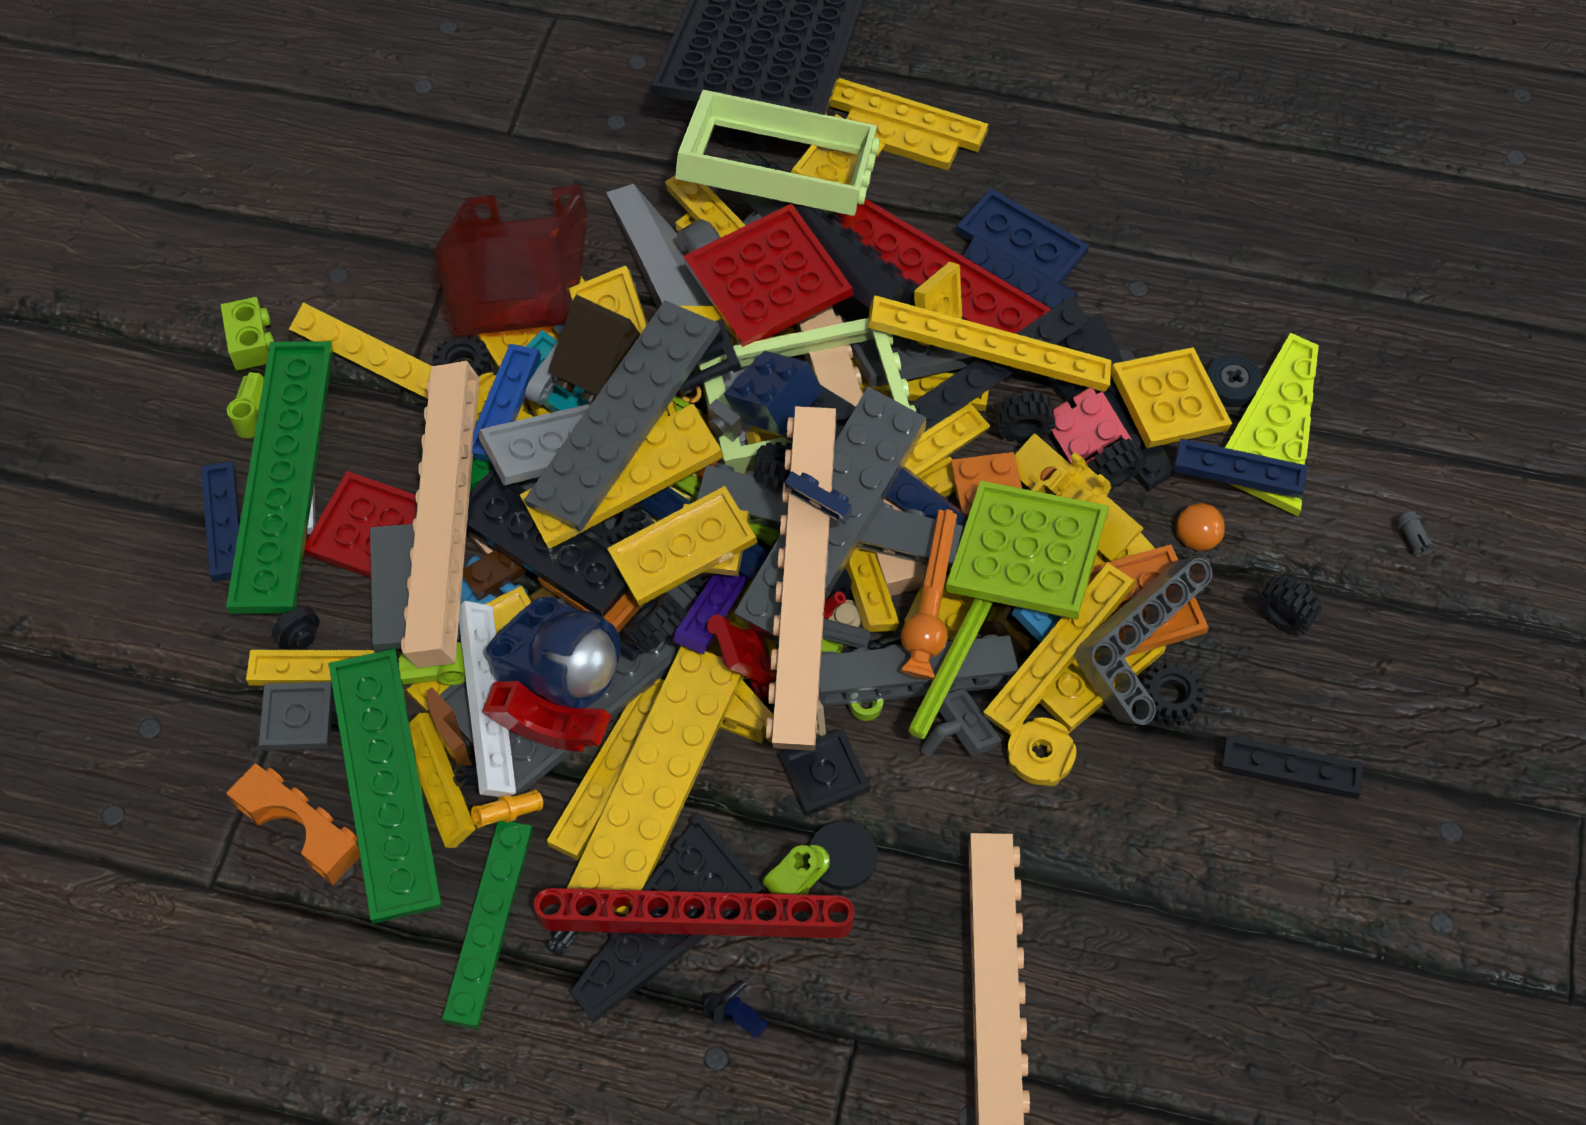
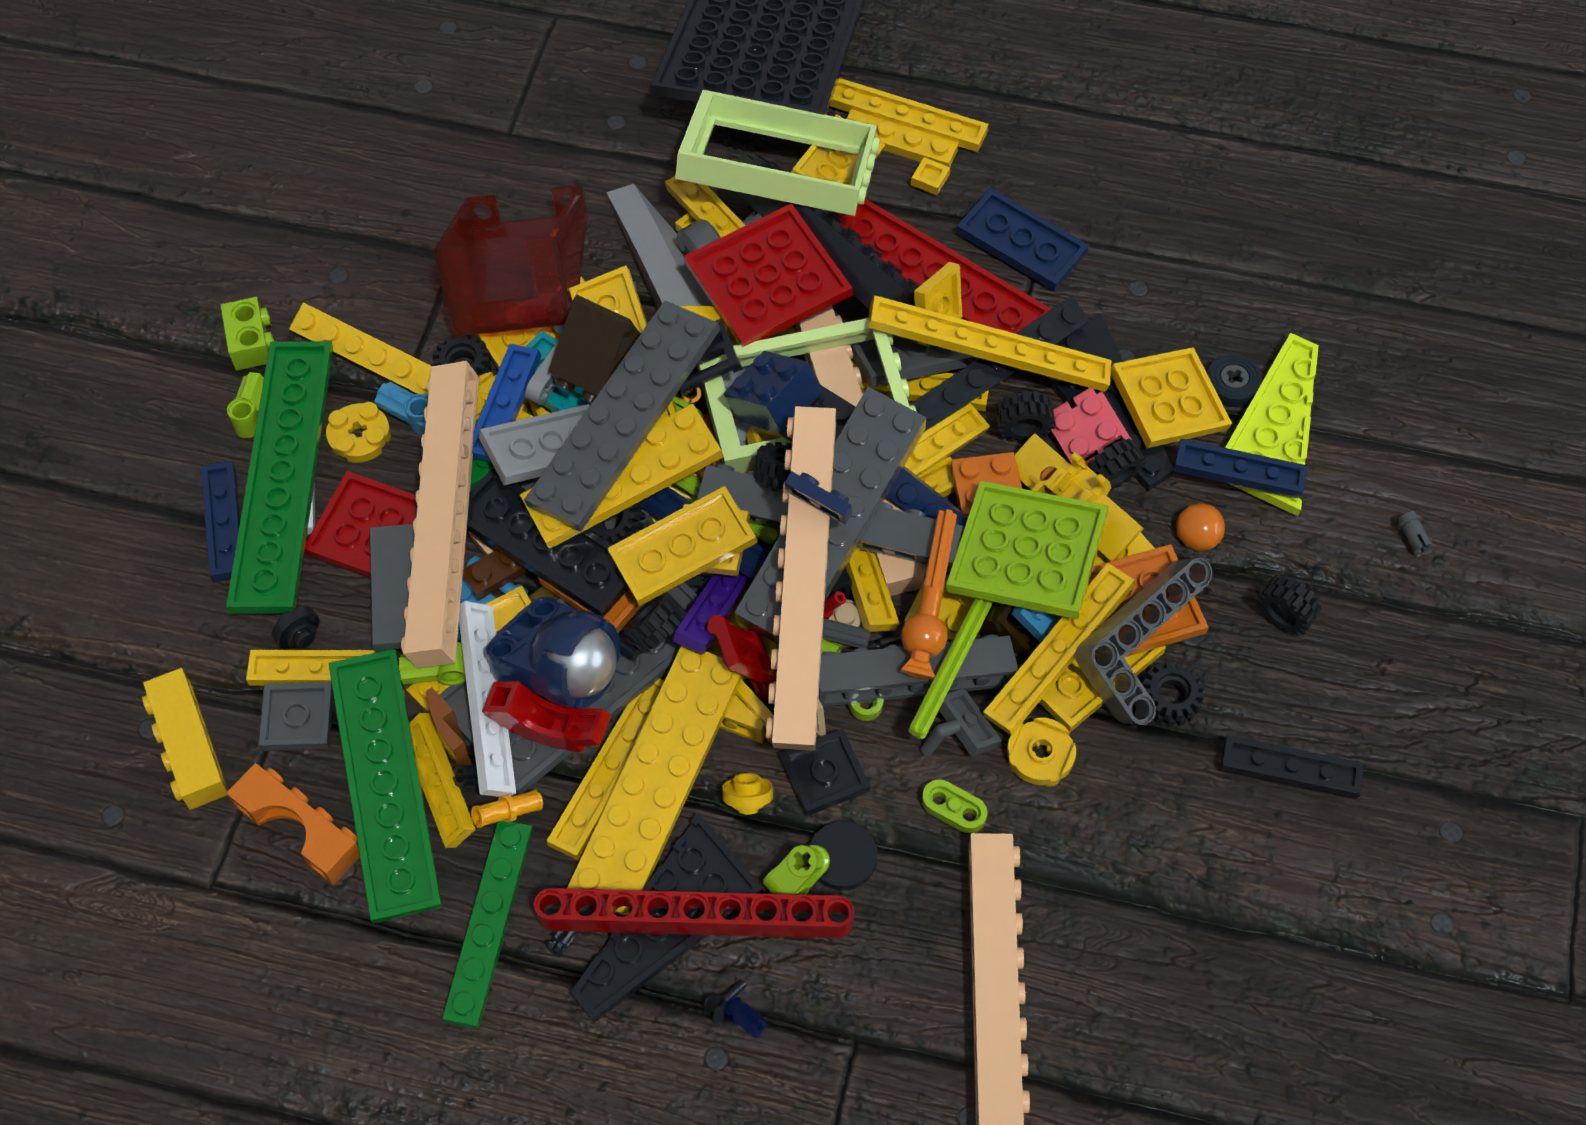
flat silver plate [708,399,742,442] -> none
dark blue plate [963,235,1078,309] -> none
none -> yellow brick [142,668,228,810]
none -> yellow plate [326,402,391,463]
none -> dark azure piece [374,382,428,434]
none -> yellow plate [722,773,773,815]
none -> yellow plate [911,157,950,195]
none -> lime plate [922,780,988,833]

